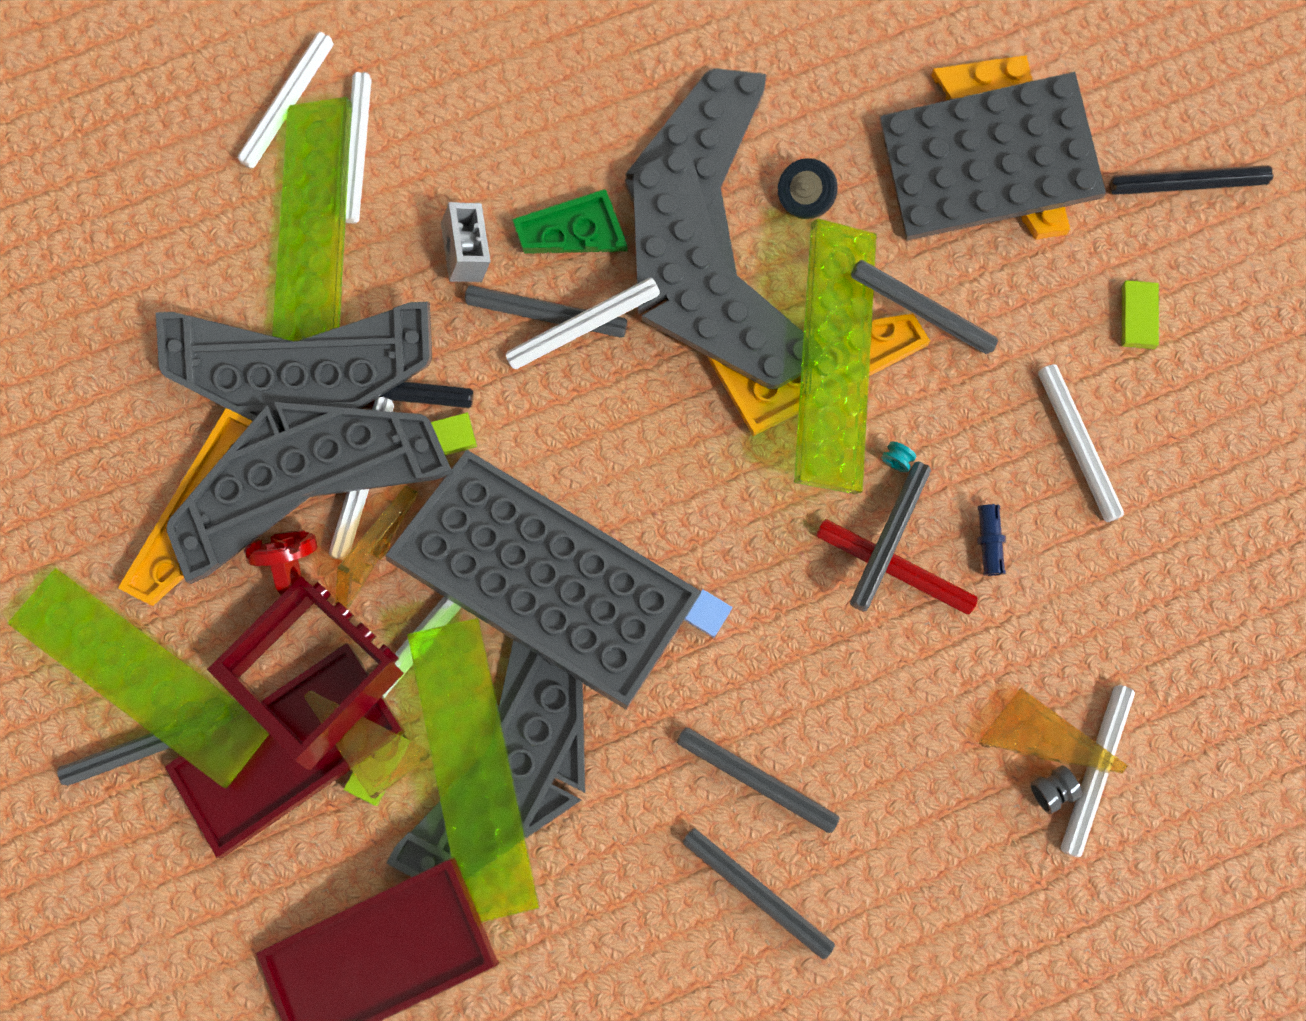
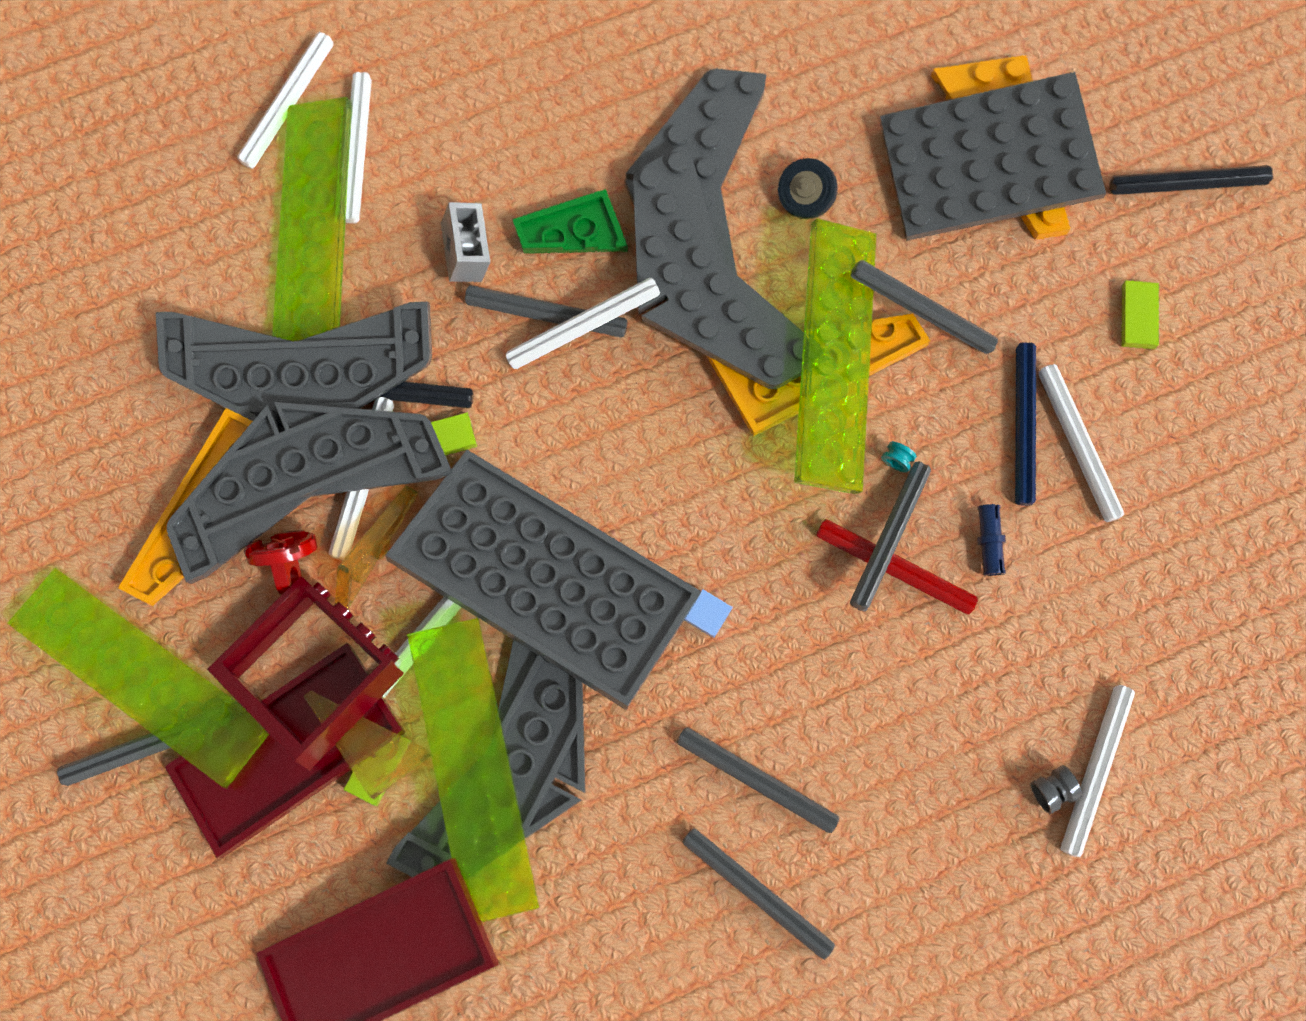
clear yellow wing [979,688,1128,774] -> none
none -> dark blue axle [1015,342,1036,506]

